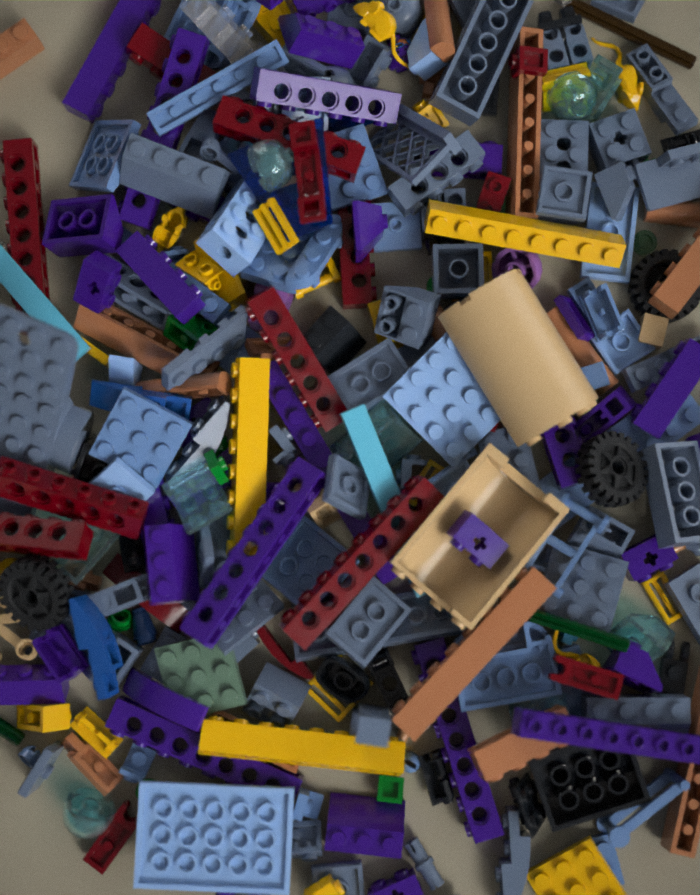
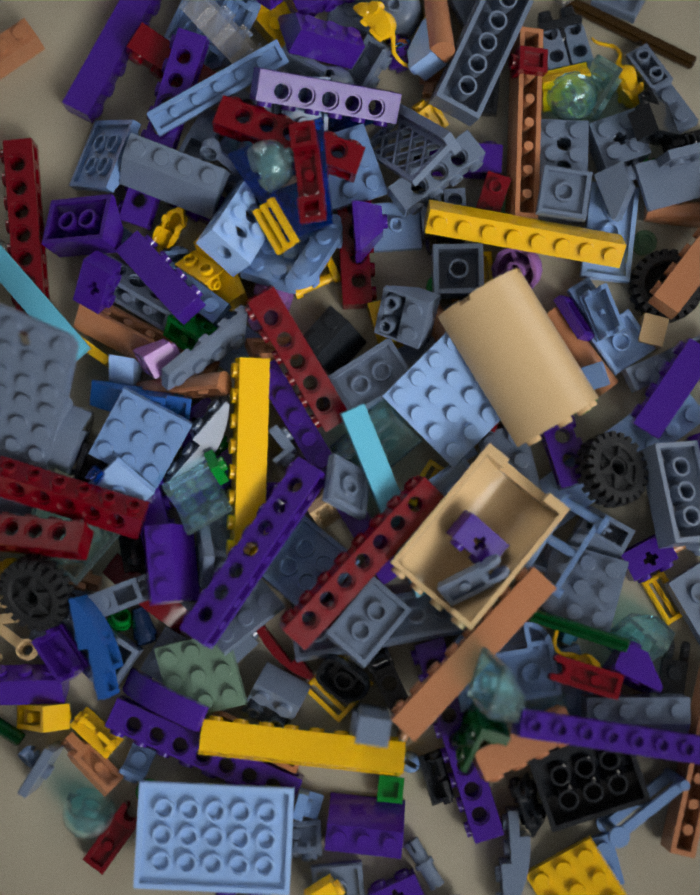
sand blue bracket [395,455,427,490] -> none
dark purple slope [560,386,637,443] -> none
none -> clear blue hand [85,466,106,486]
none -> medium lavender slope [132,339,181,379]
none -> sand blue hinge [437,554,511,607]
none -> dark green bracket [452,701,511,773]
none -> clear light blue slope [467,647,525,722]
none -> black hinge [627,88,680,146]

